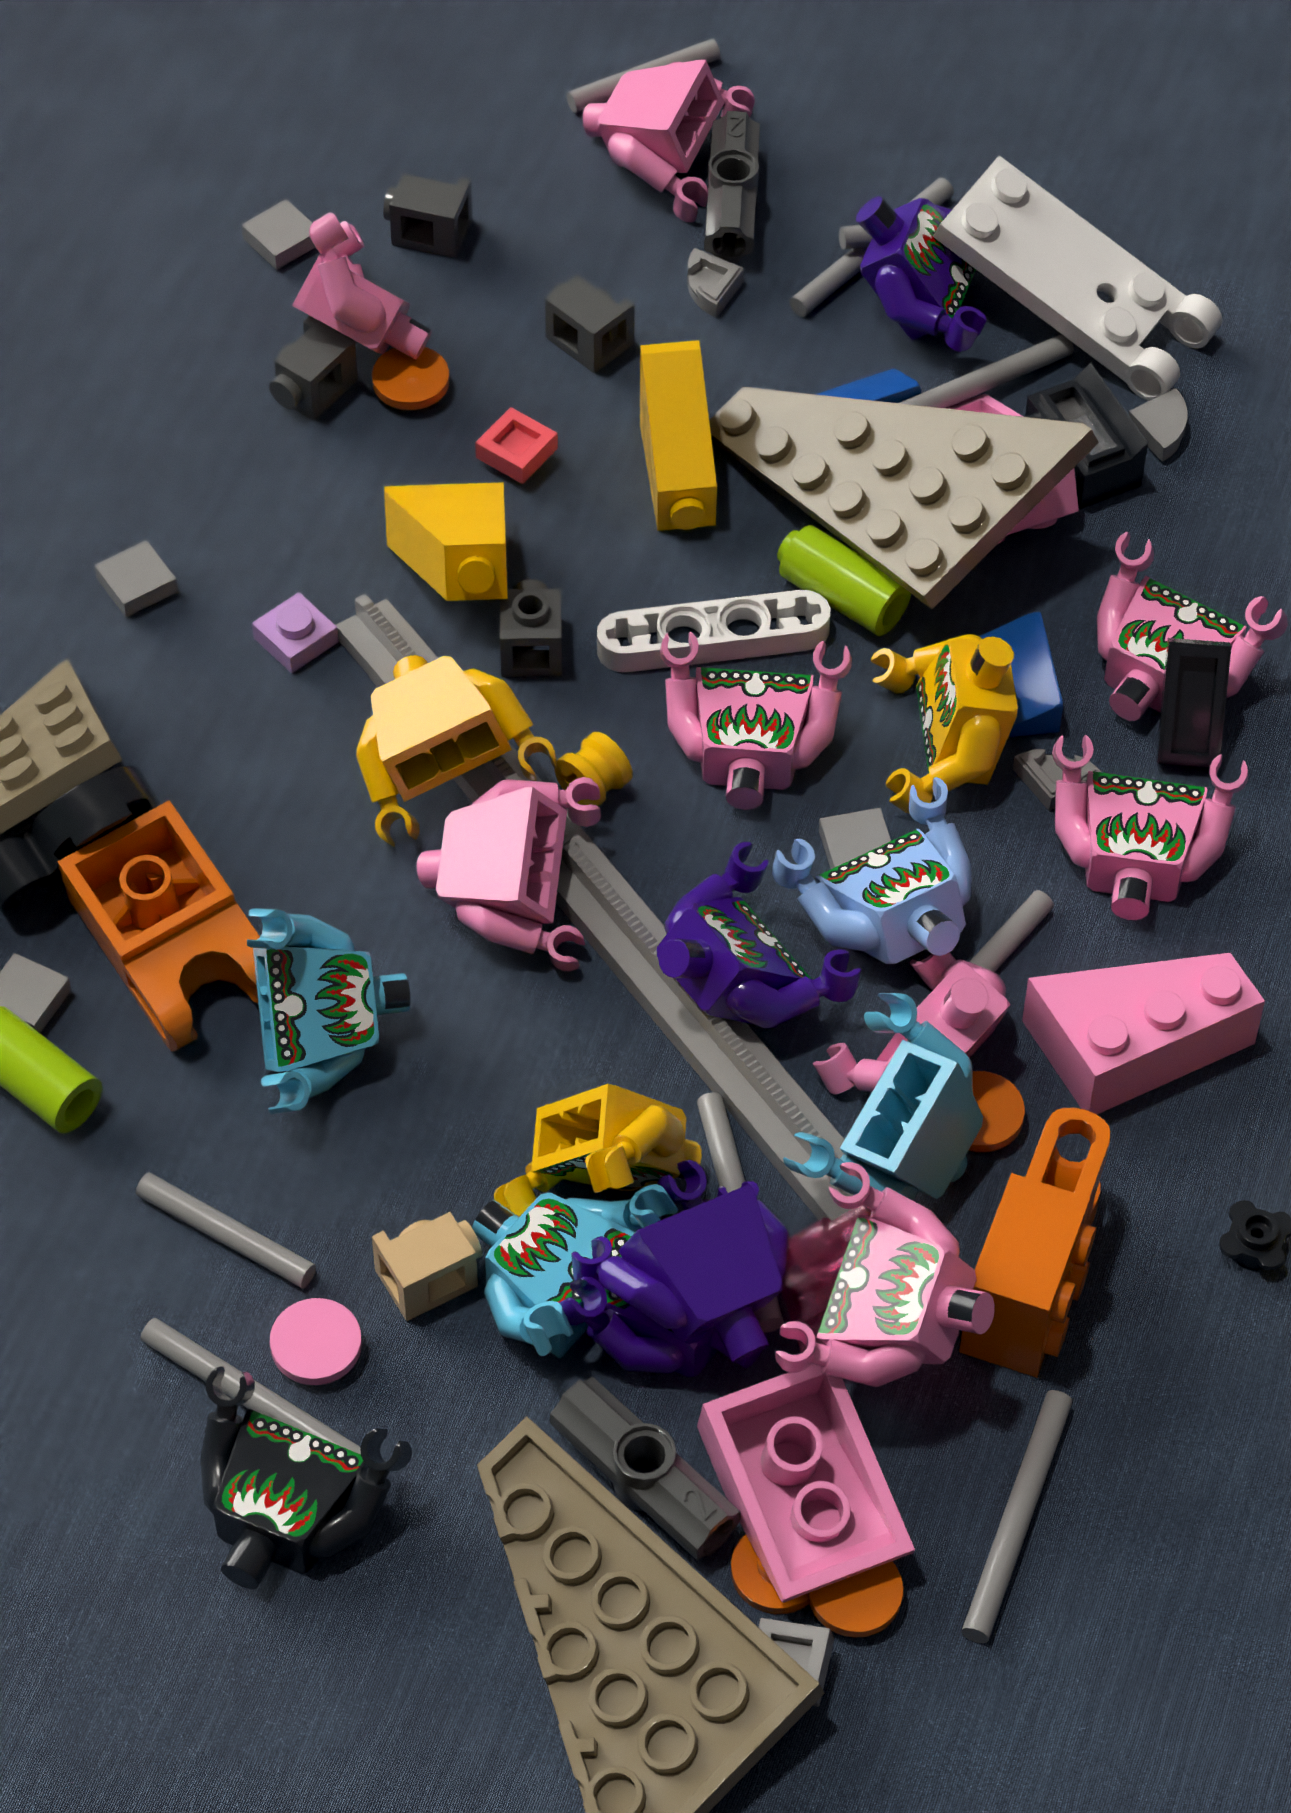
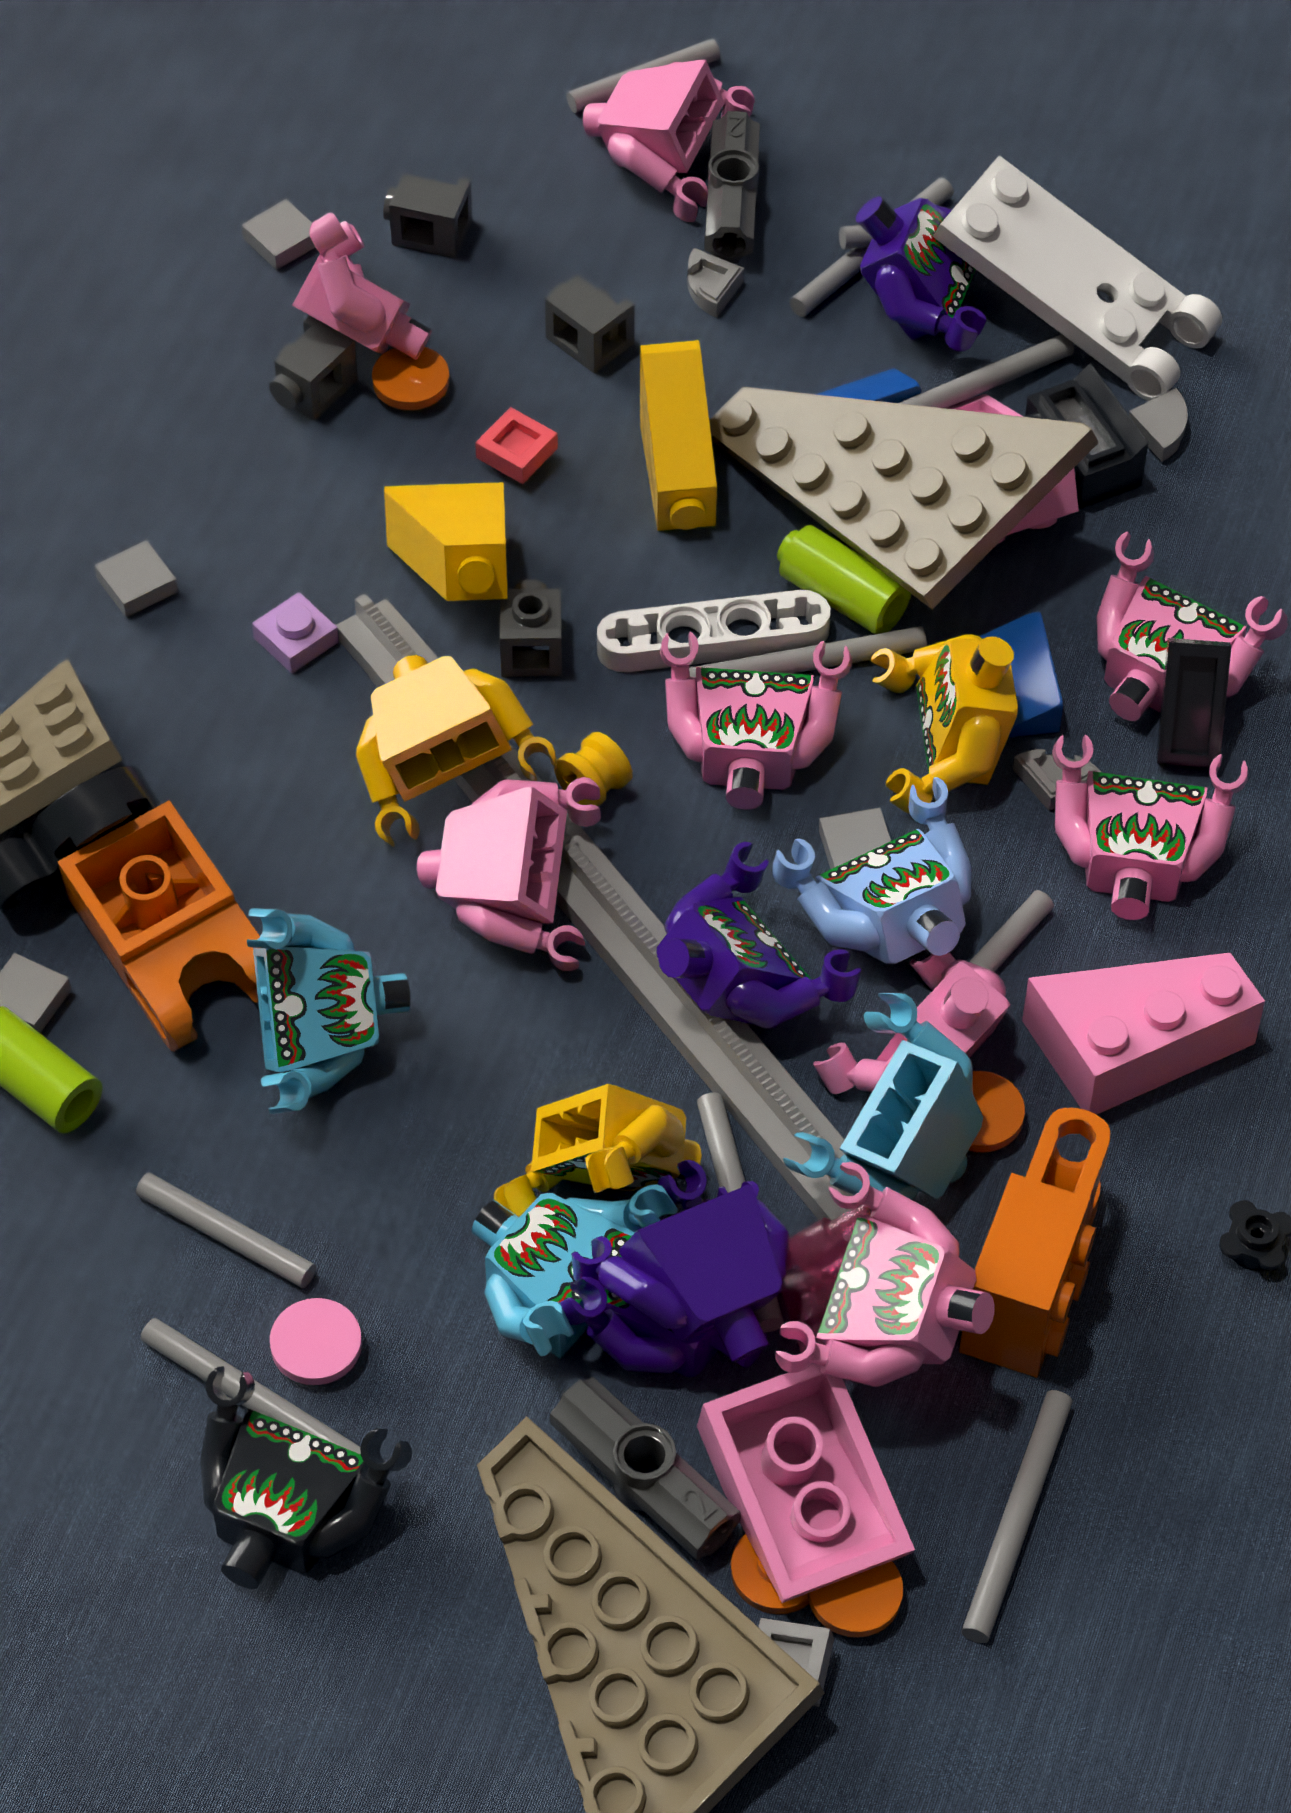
tan brick [372,1212,482,1321] -> none
none -> light grey bar [689,626,927,678]

